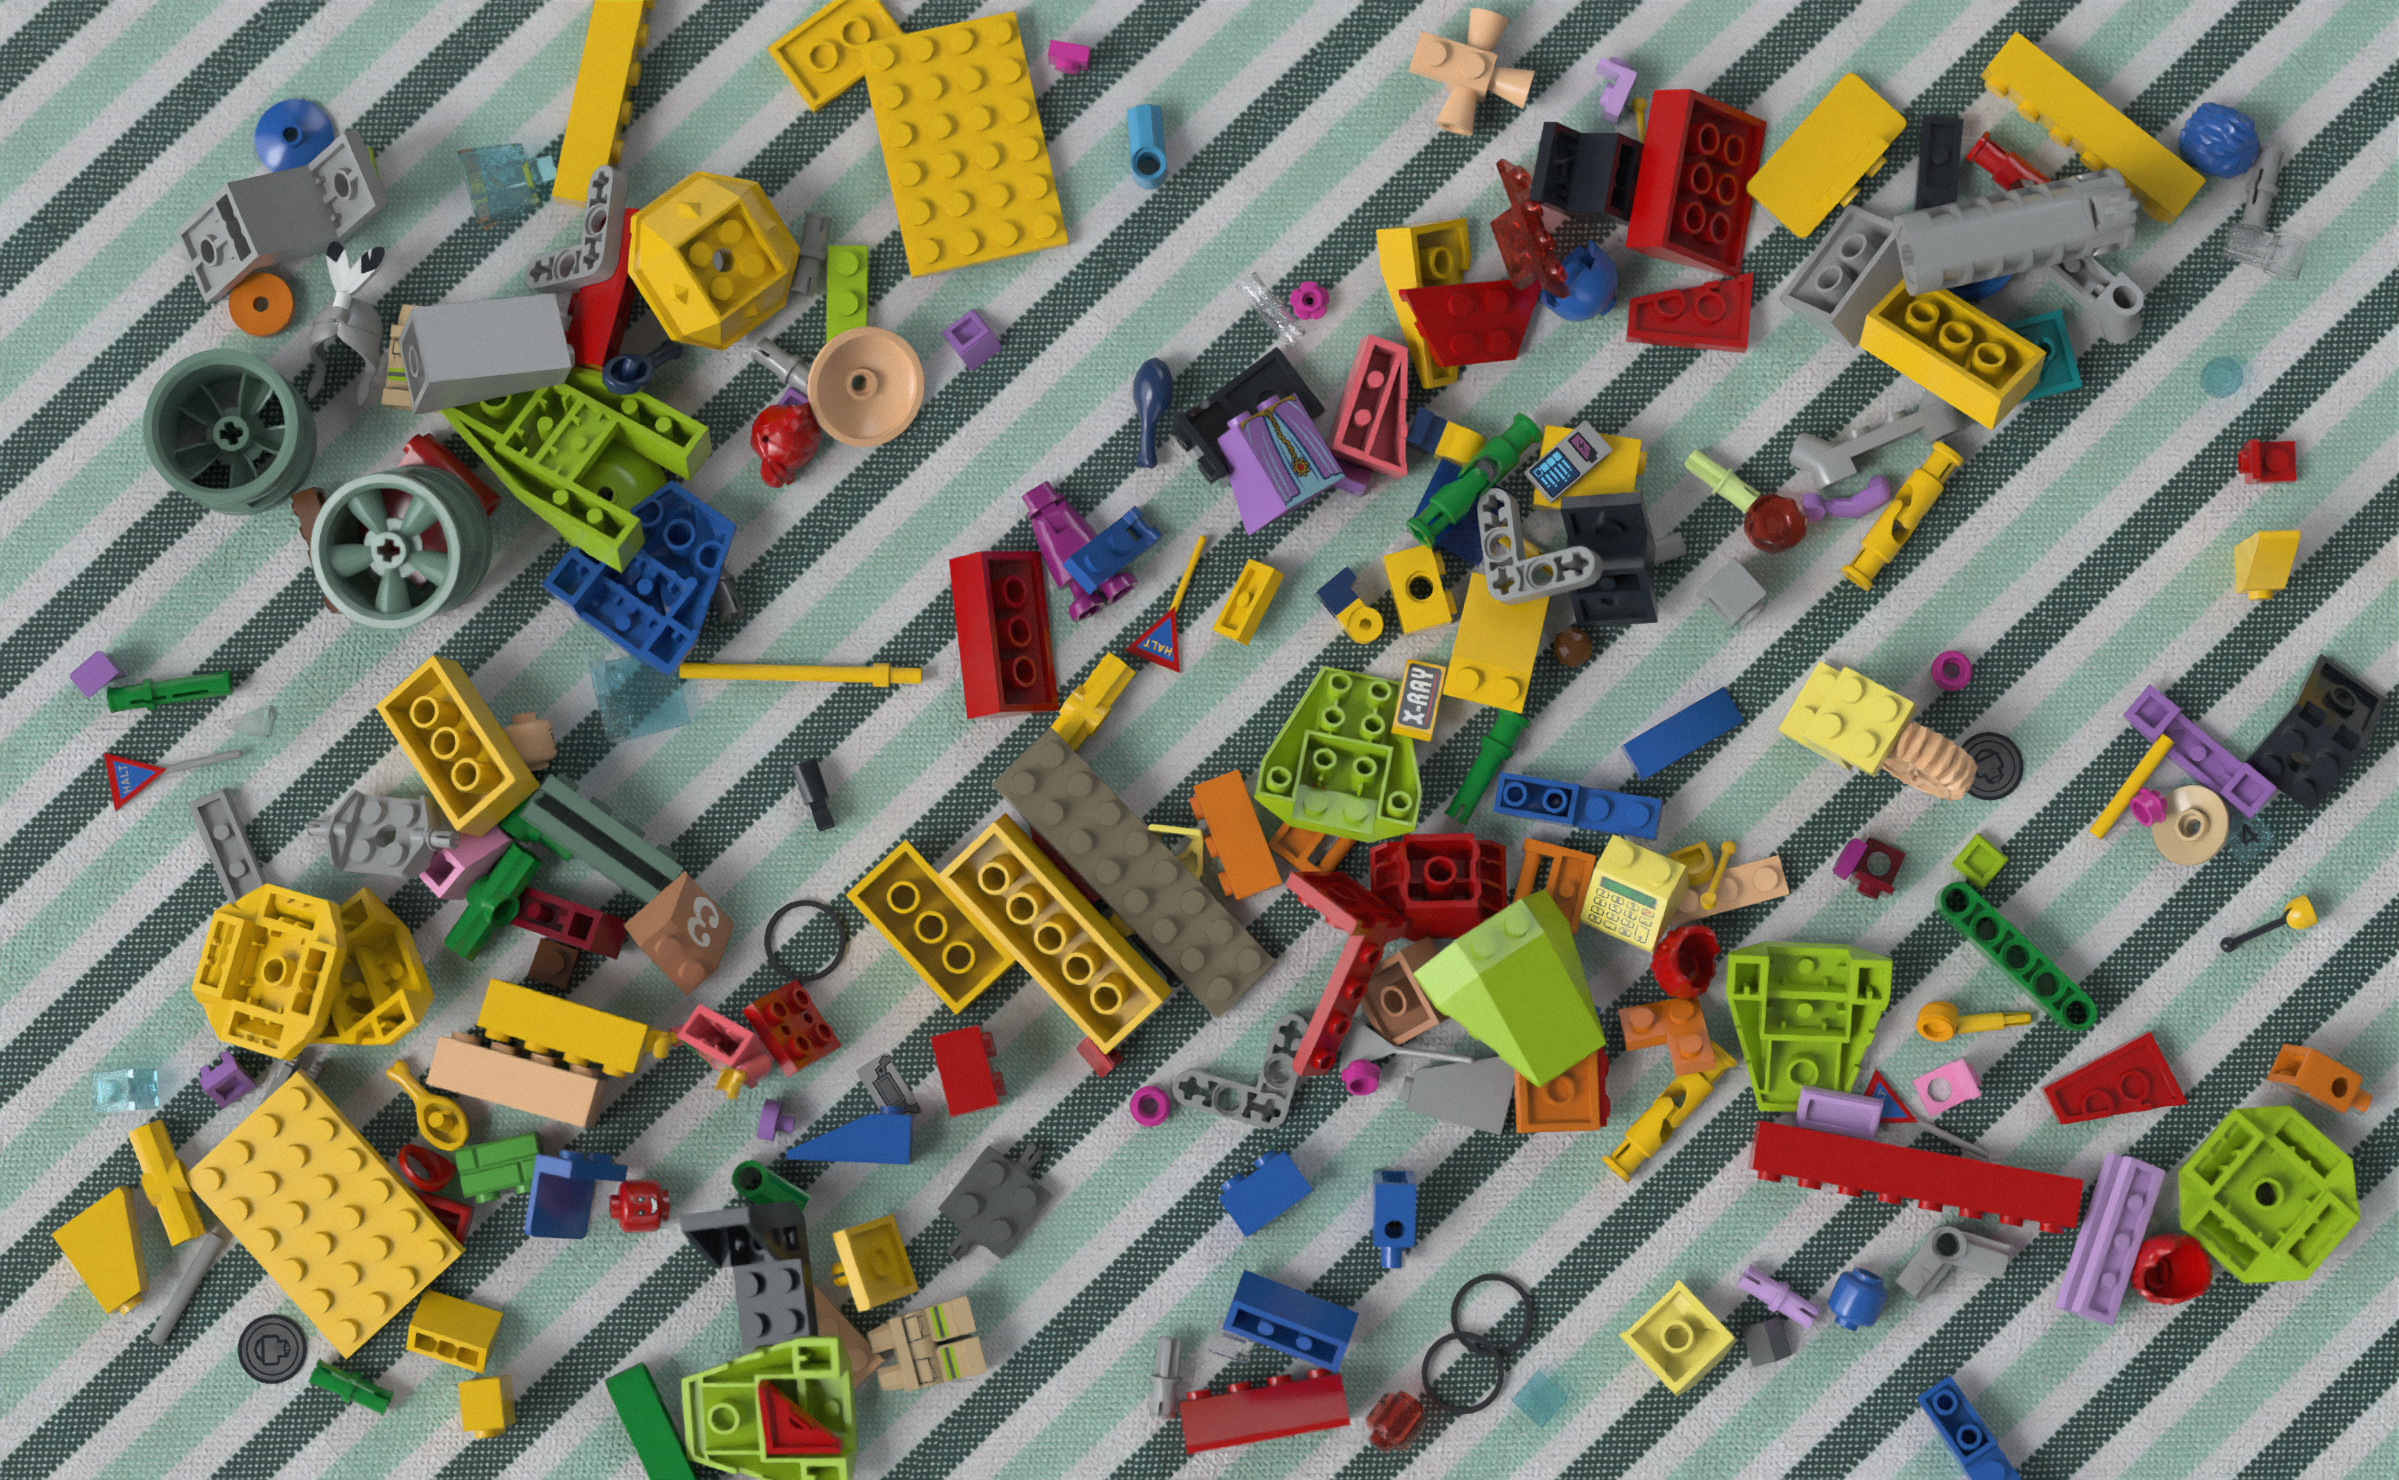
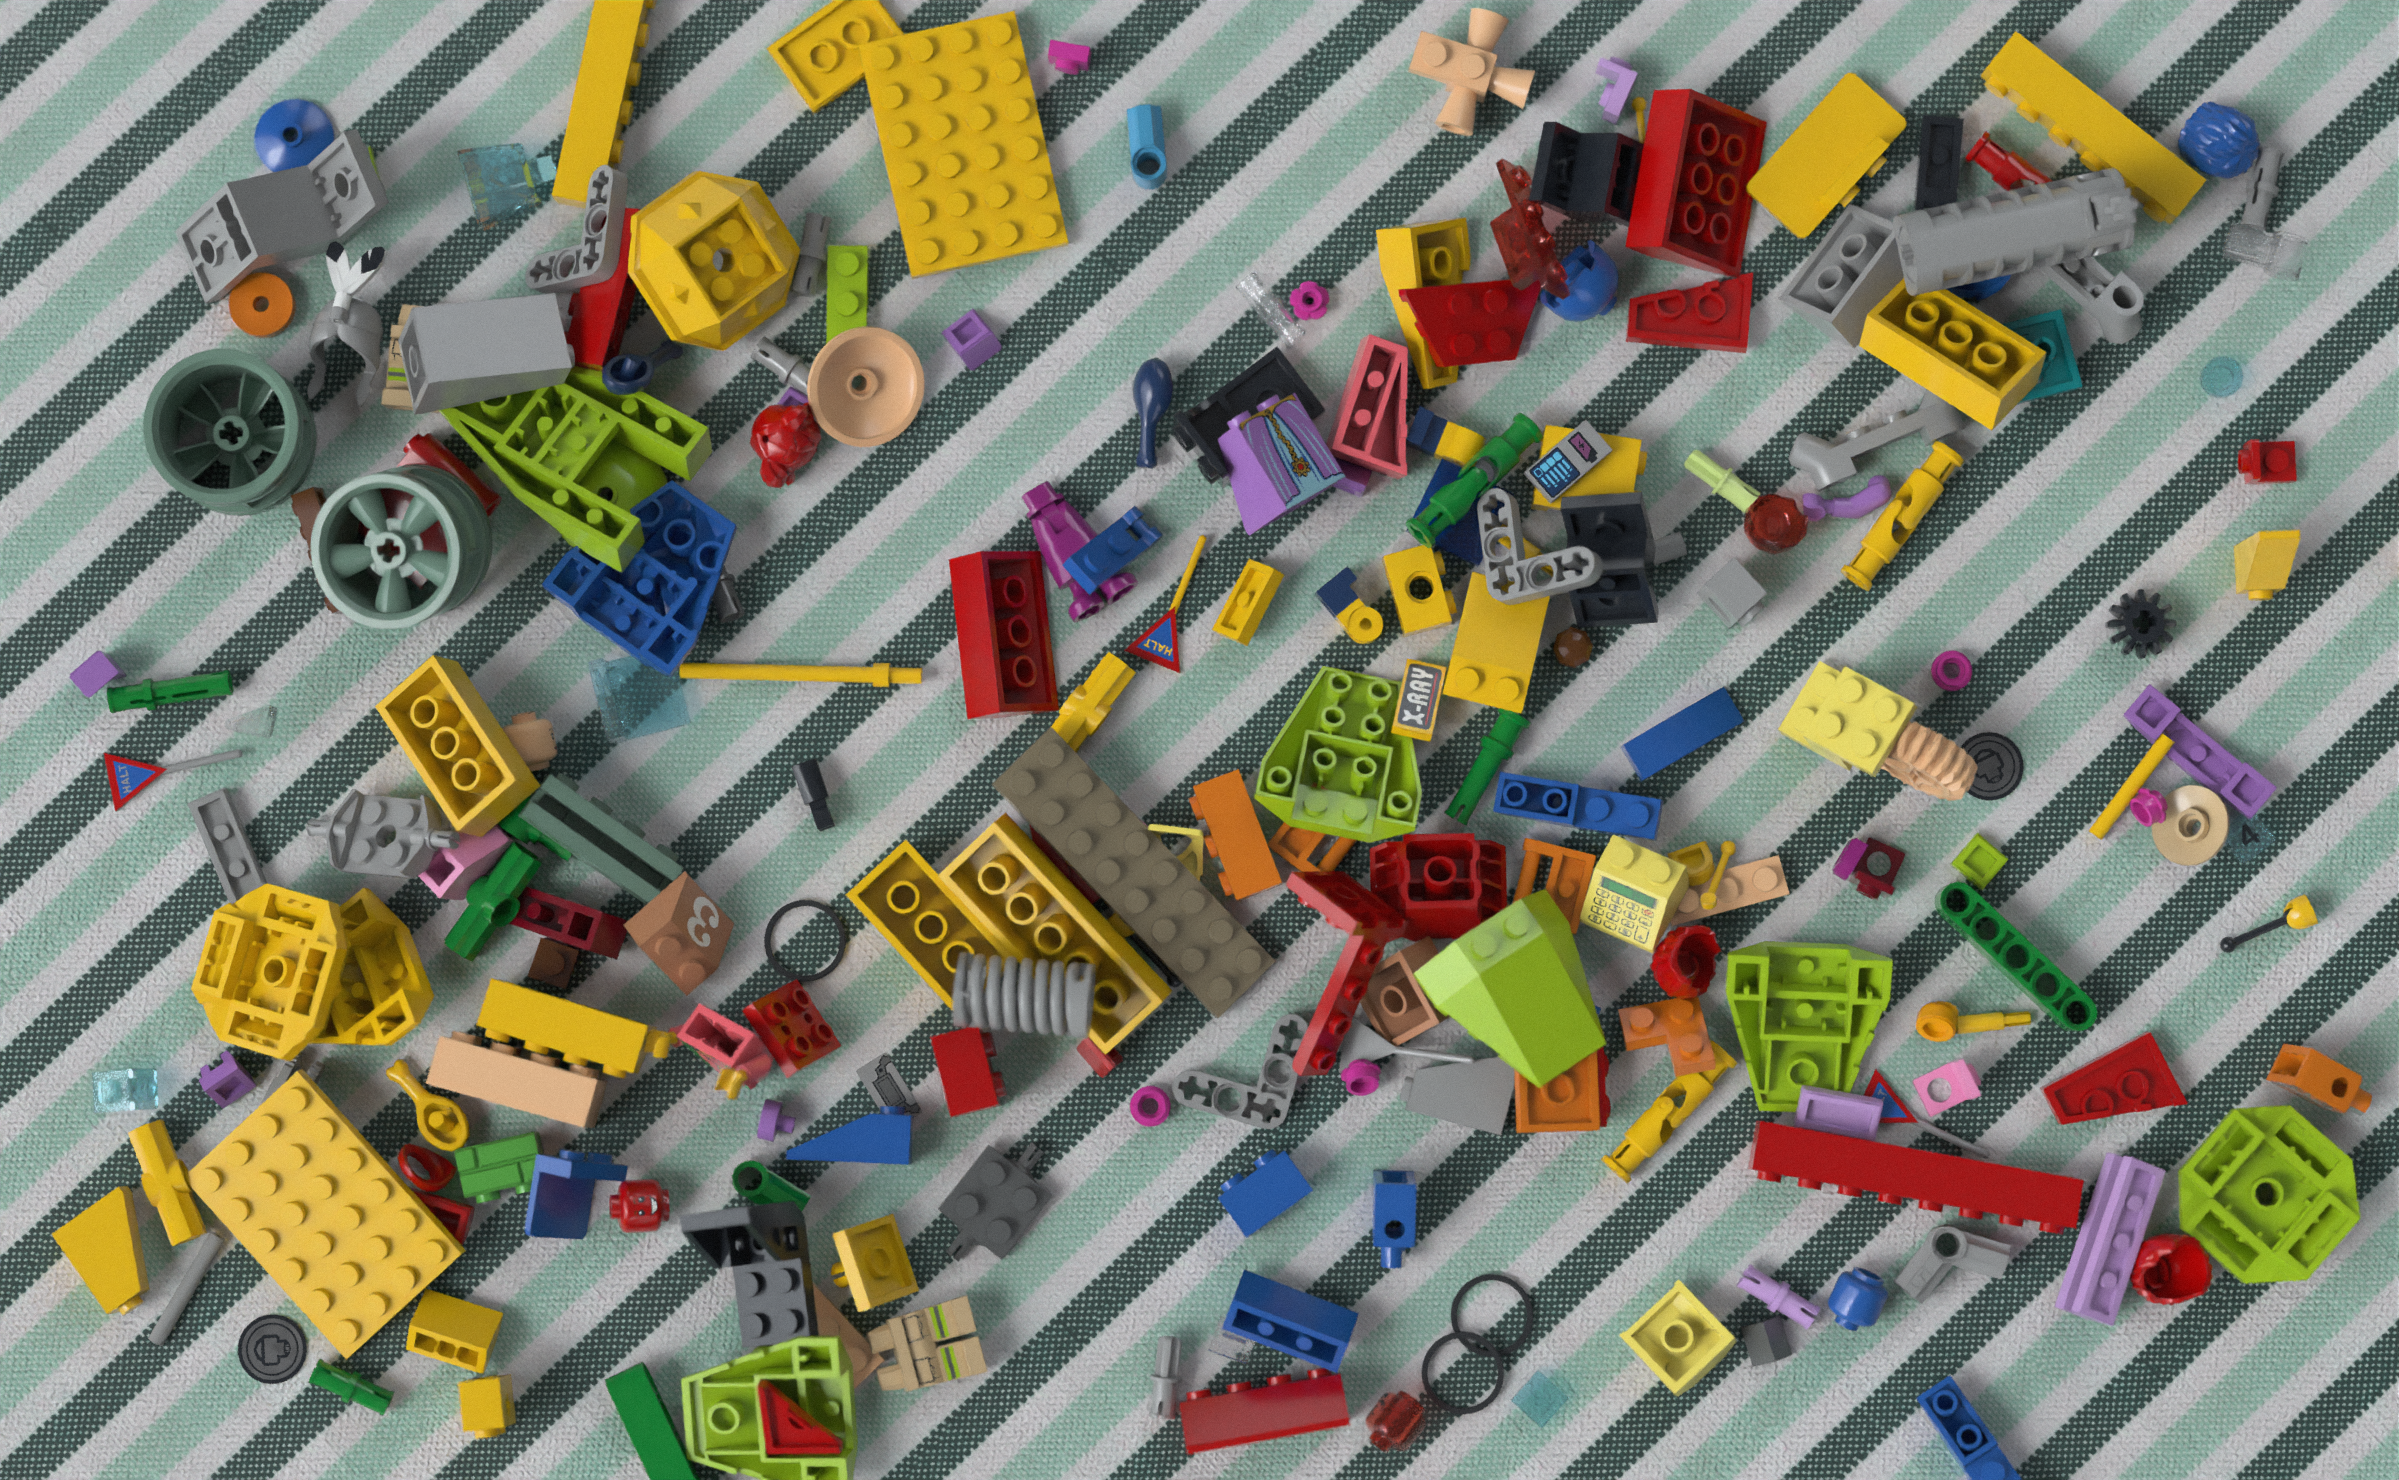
black bracket [2245,654,2388,812] -> none
none -> light grey piece [953,952,1095,1038]
none -> black gear [2105,589,2176,659]

